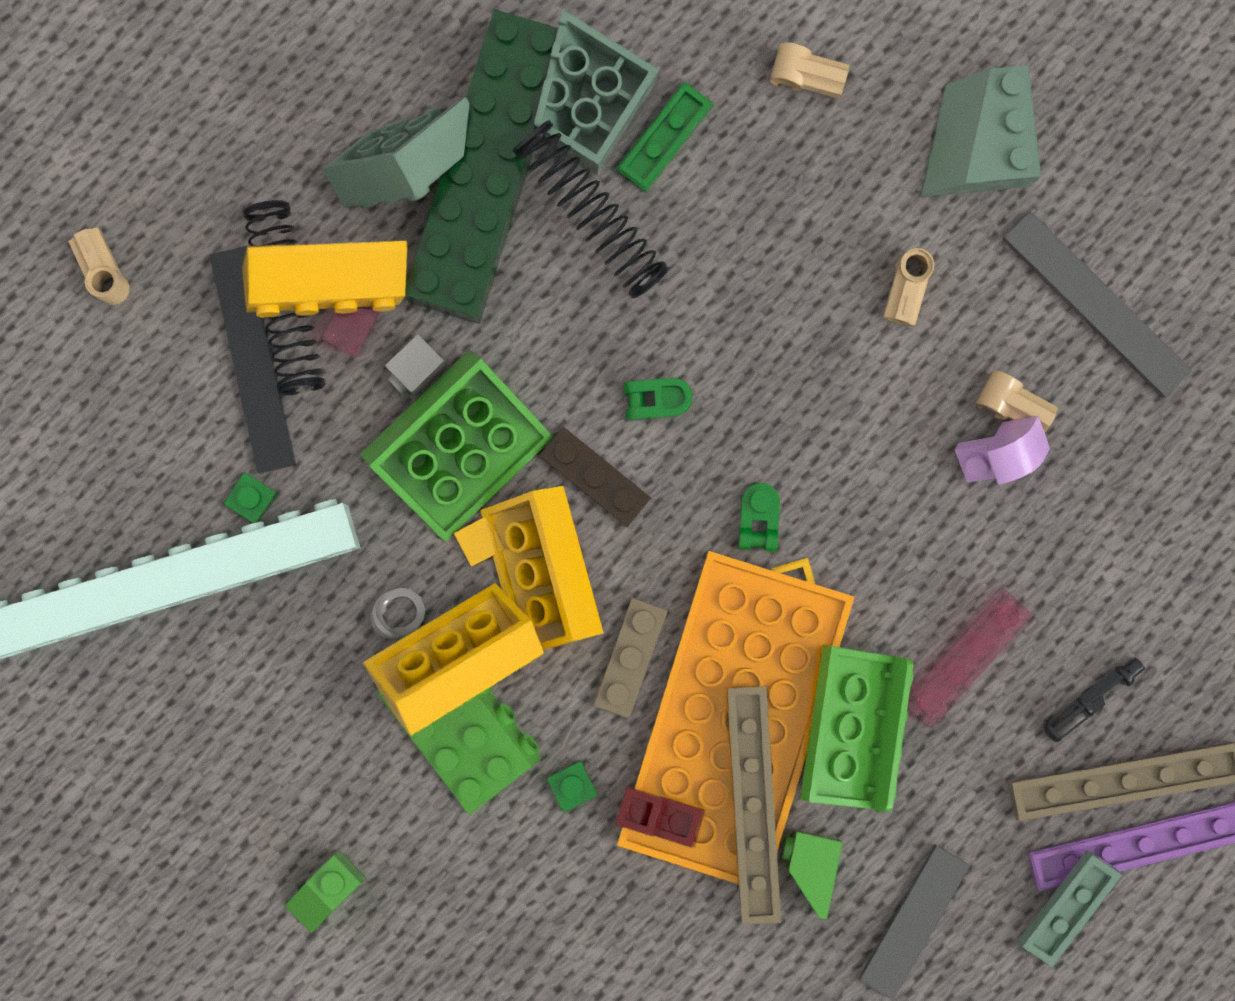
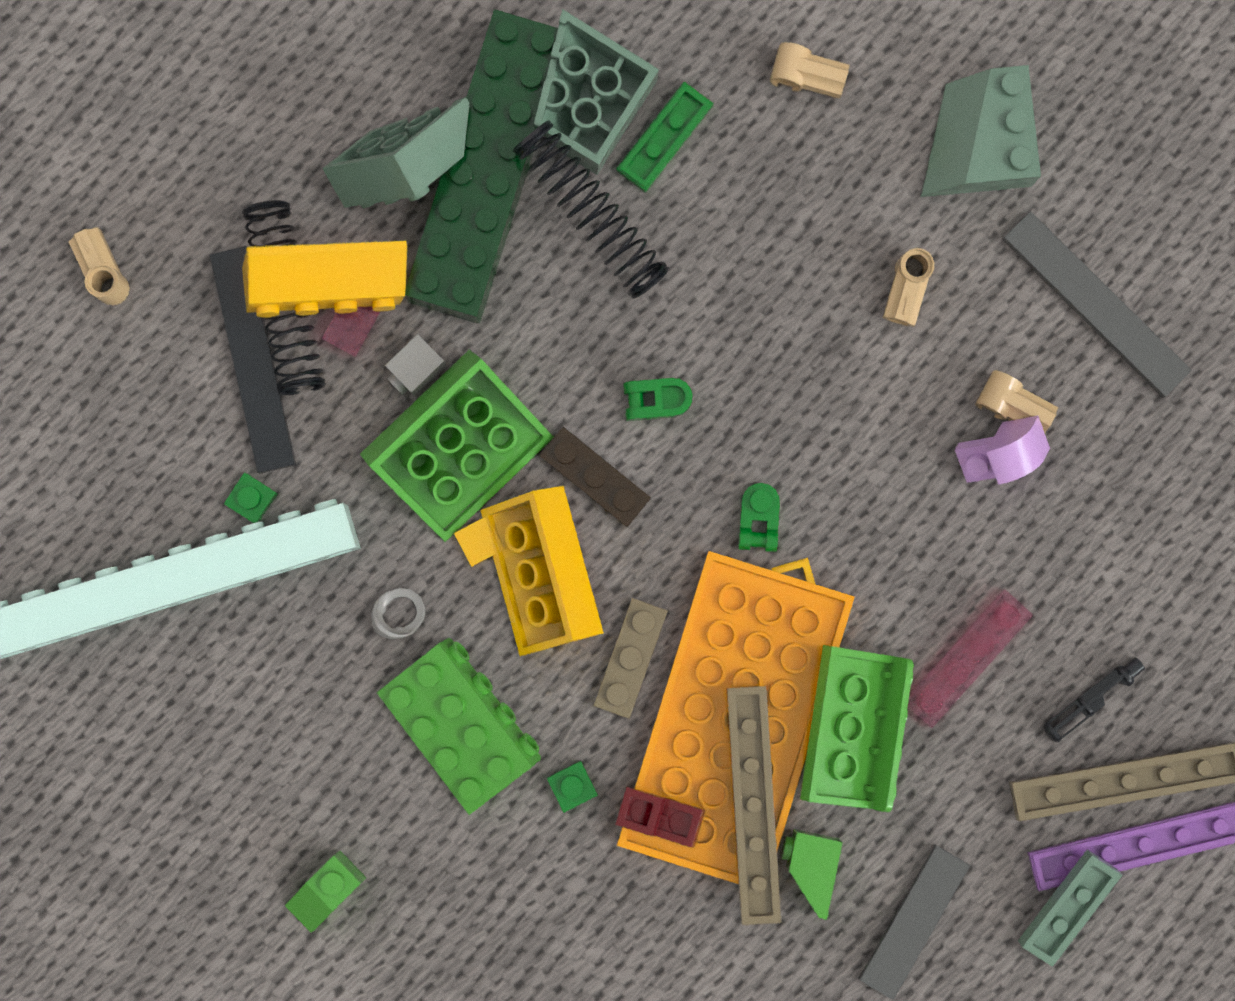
yellow slope [363,583,544,735] -> none

